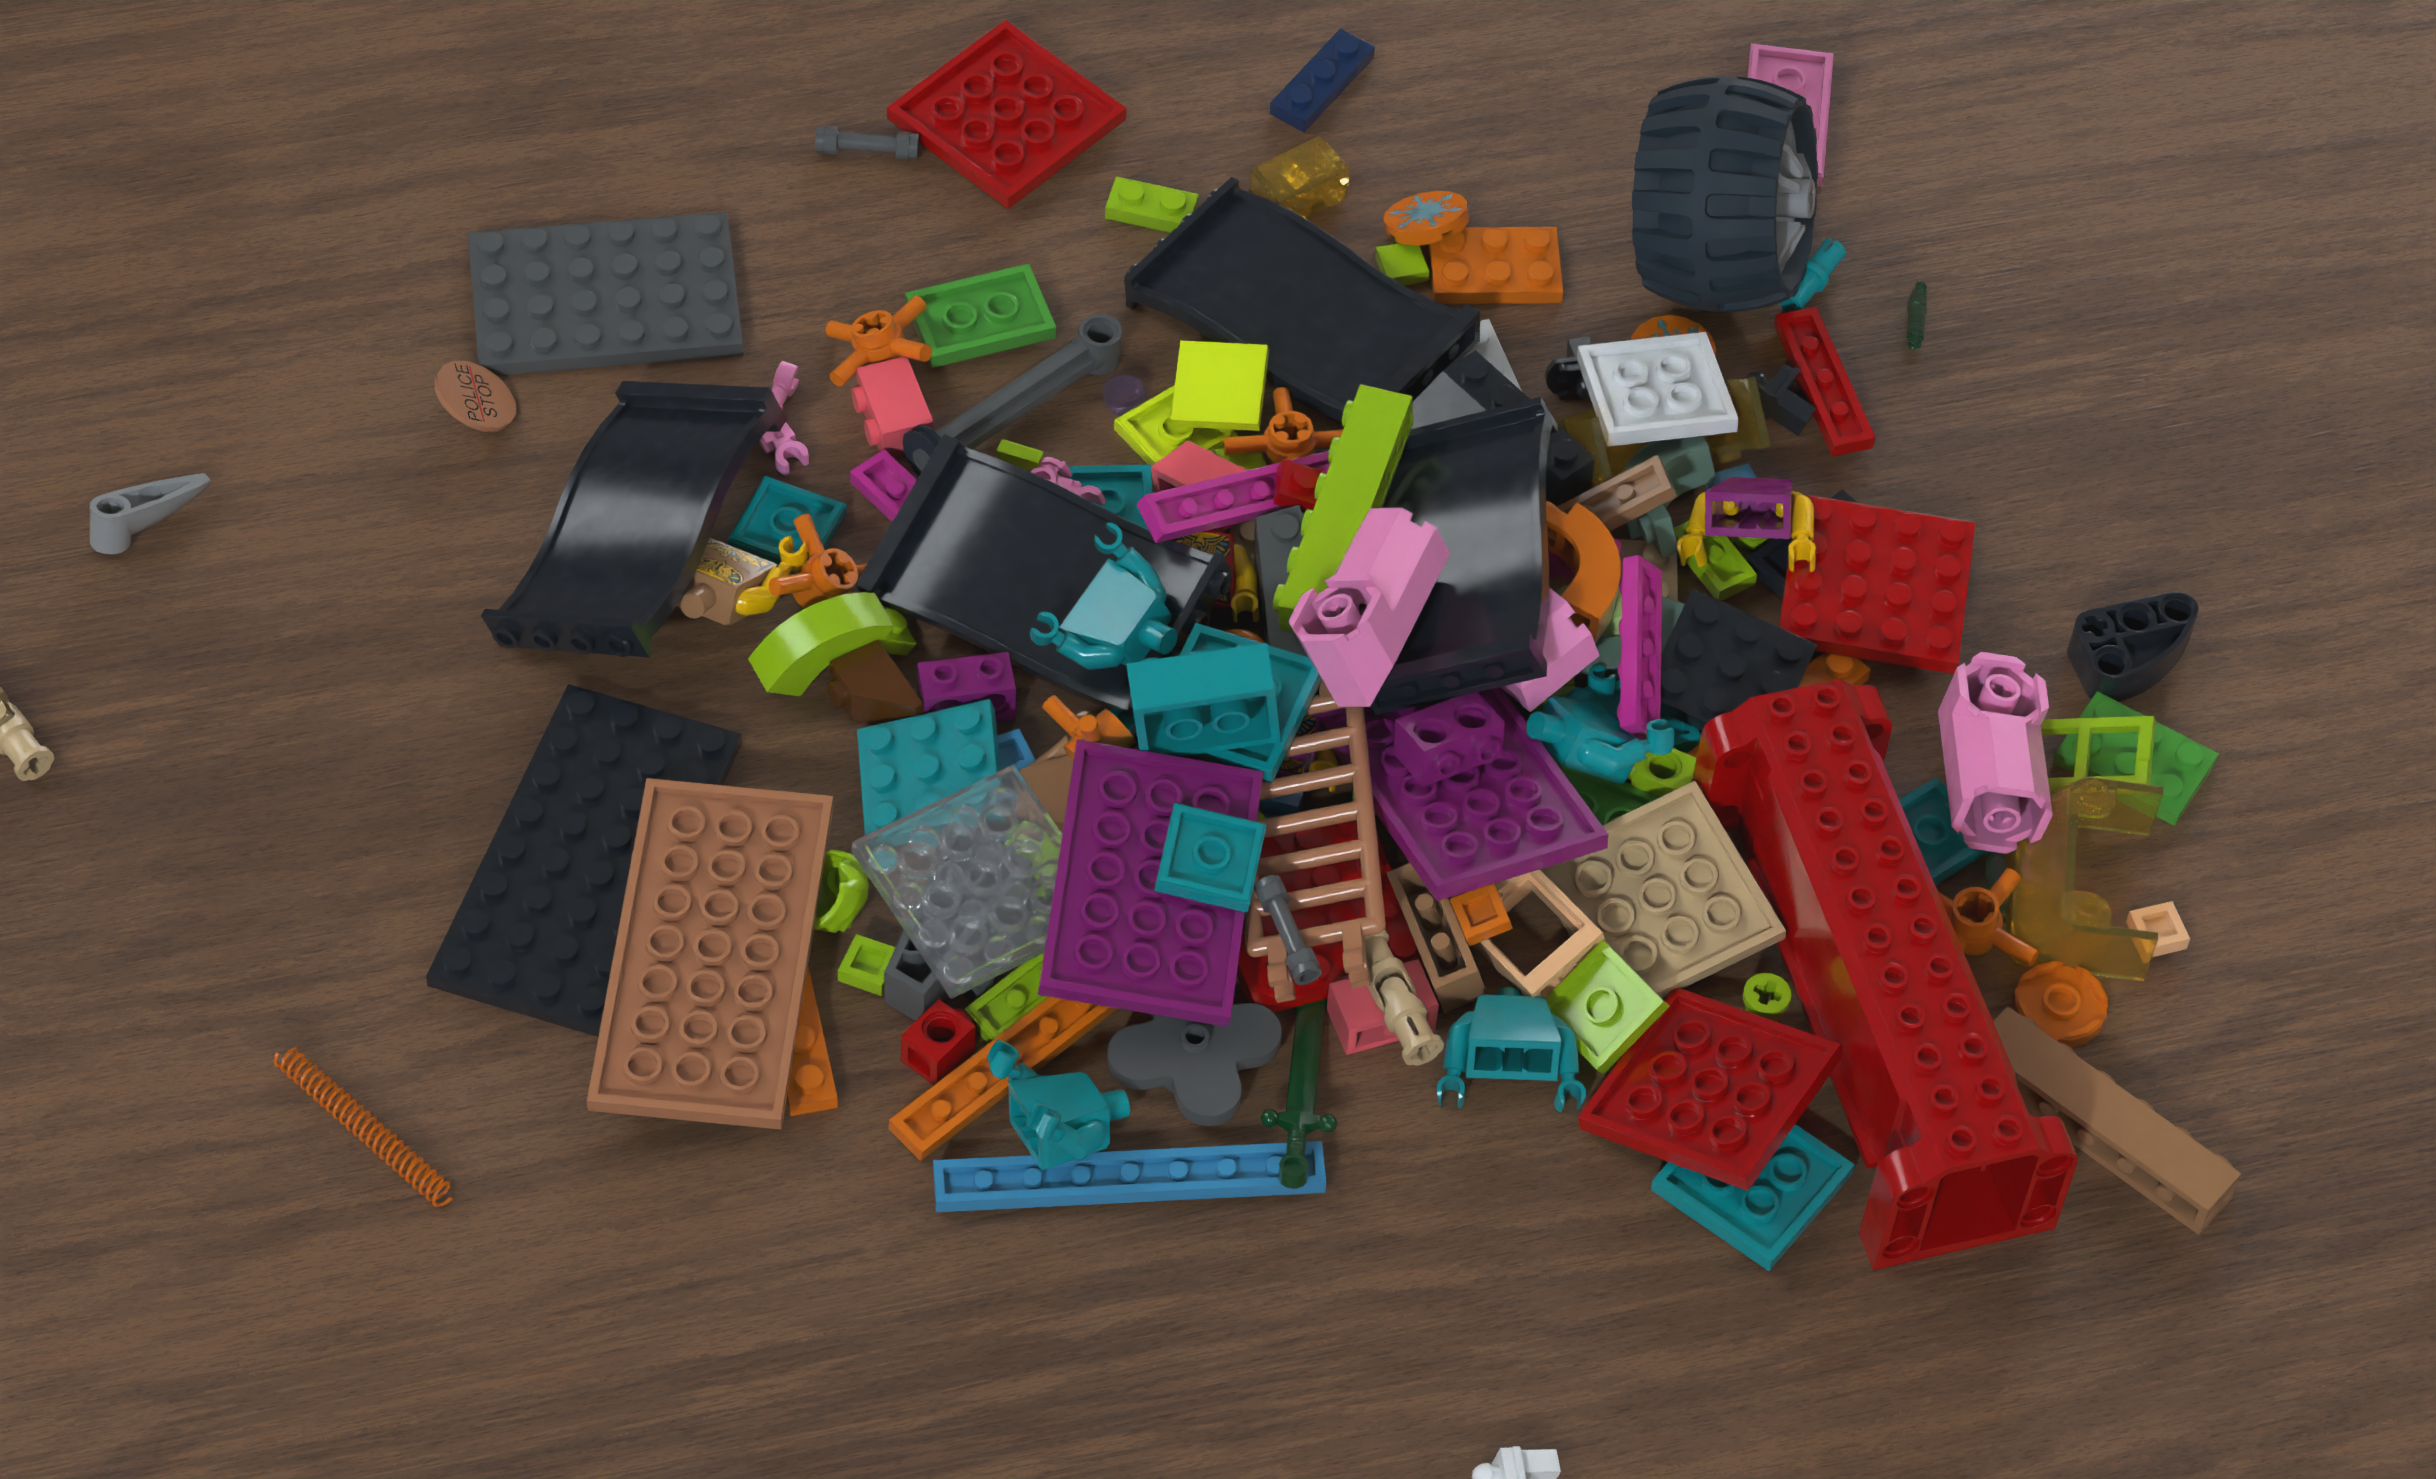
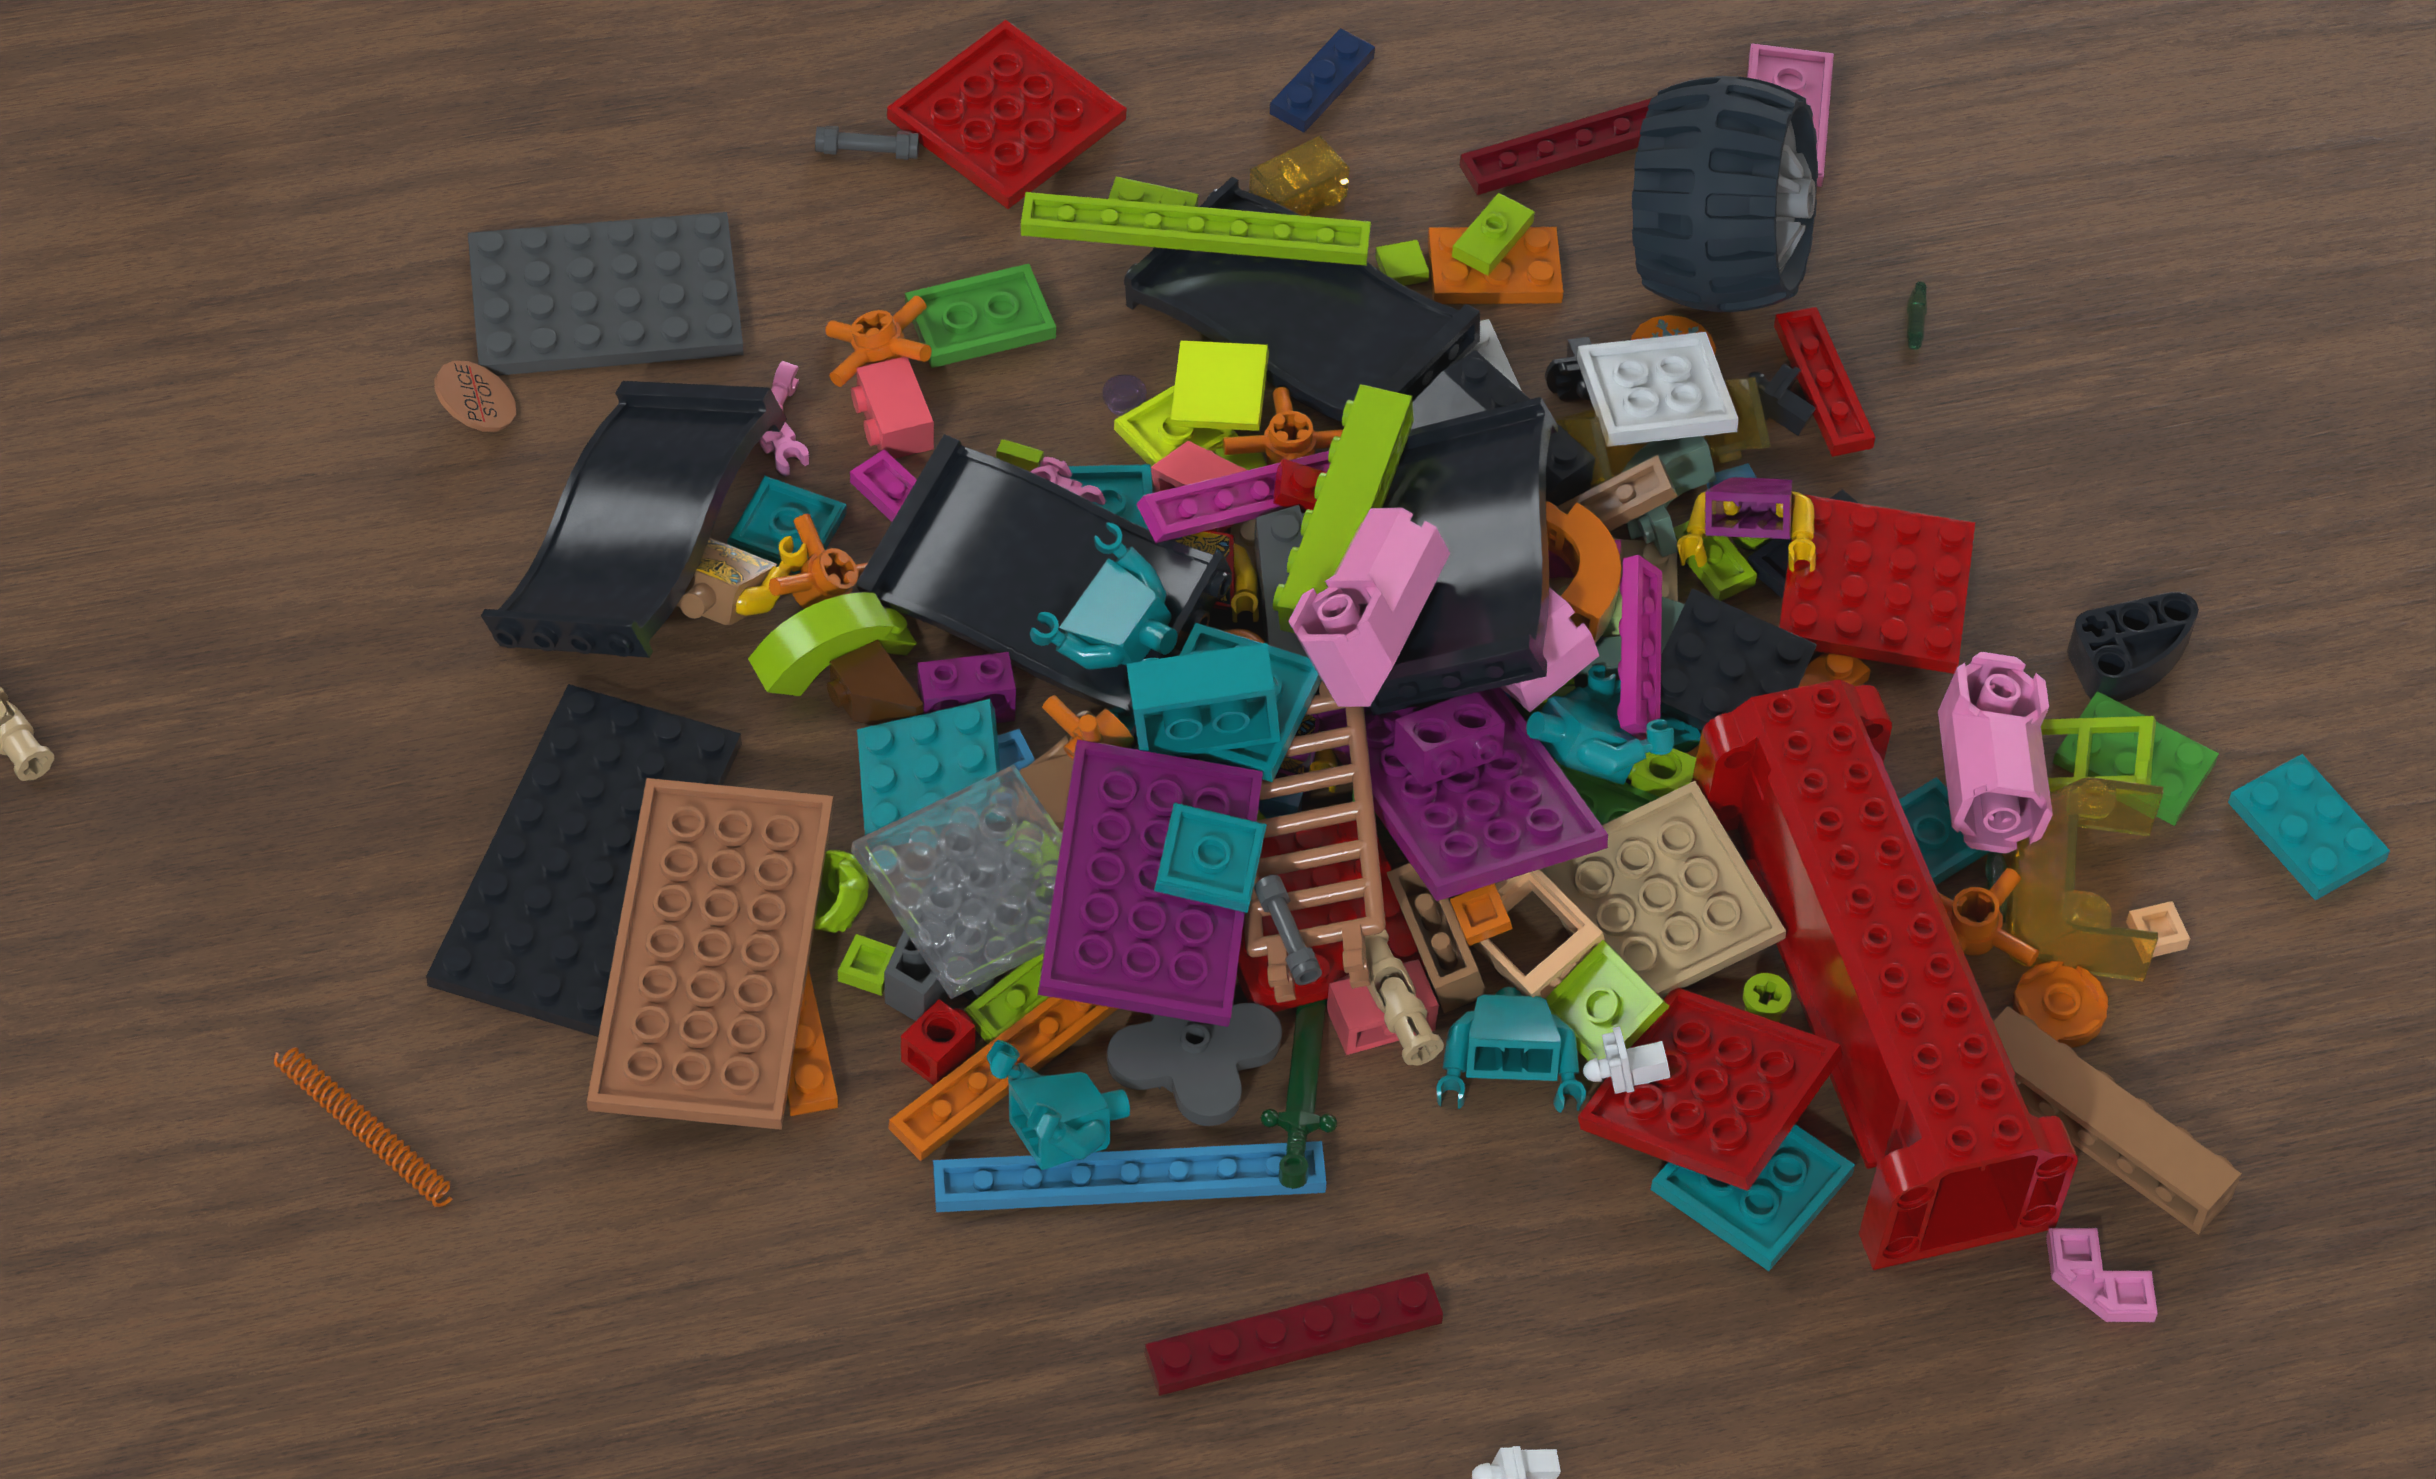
light grey piece [89,473,211,554] -> none
dark grey piece [902,314,1122,476] -> none
orange tile [1383,191,1470,246] -> none
teal pin [1779,238,1846,312] -> none
none -> lime plate [1021,192,1371,266]
none -> dark red plate [1144,1272,1443,1396]
none -> lime plate [1452,193,1535,276]
none -> dark red plate [1459,98,1652,195]
none -> white piece [1583,1027,1671,1094]
none -> bright pink tile [2046,1228,2158,1322]
none -> teal plate [2228,754,2390,900]

